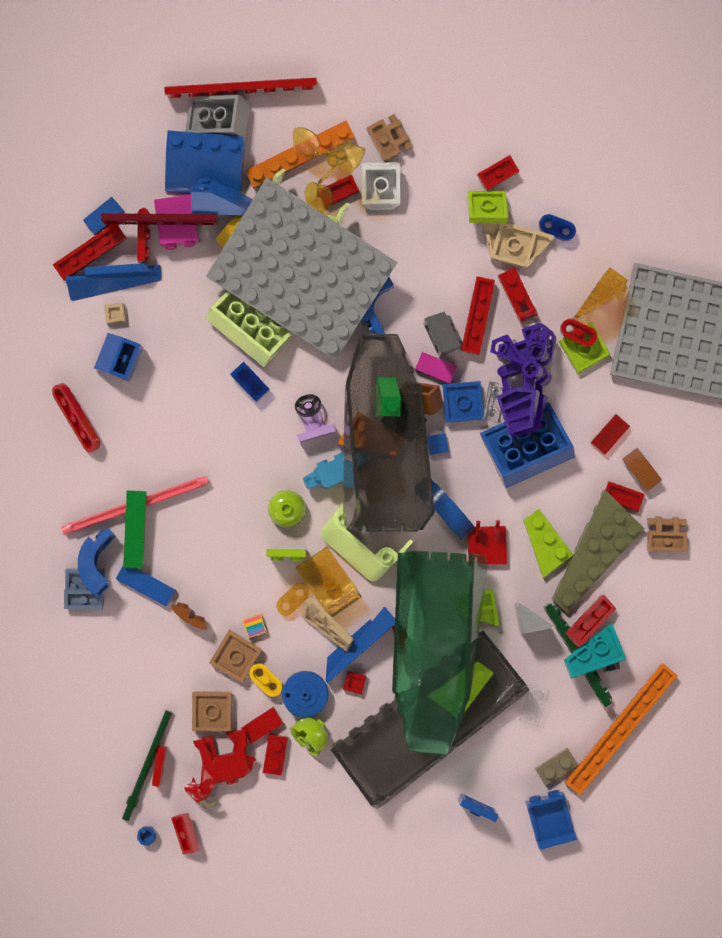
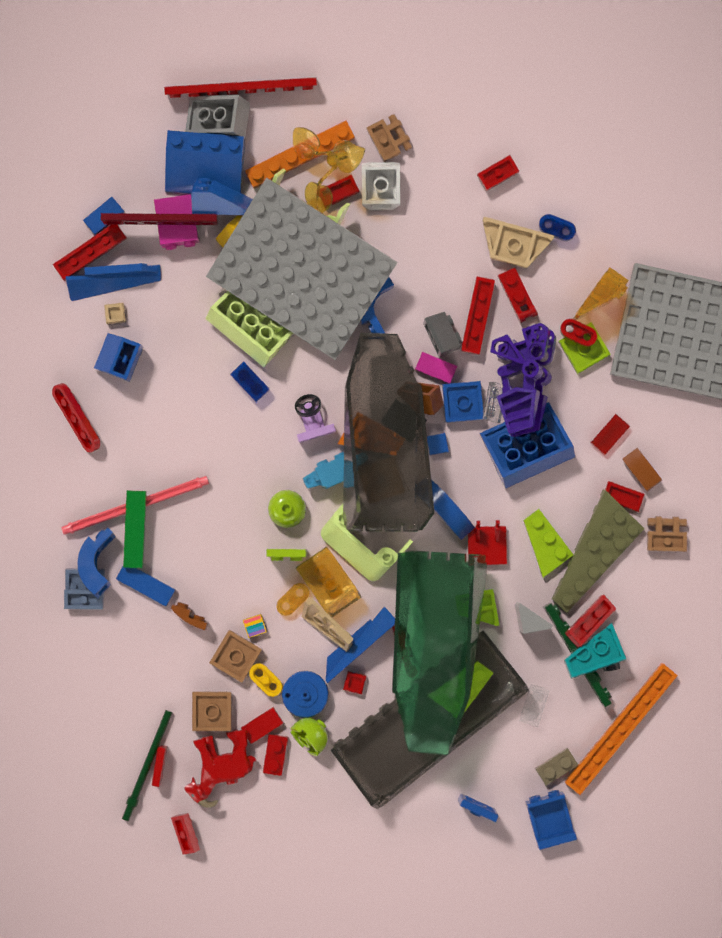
red plate [137,208,151,264] -> none
blue tile [137,826,157,846] -> none
green slope [376,377,401,416] -> none
lime plate [467,191,508,223] -> none

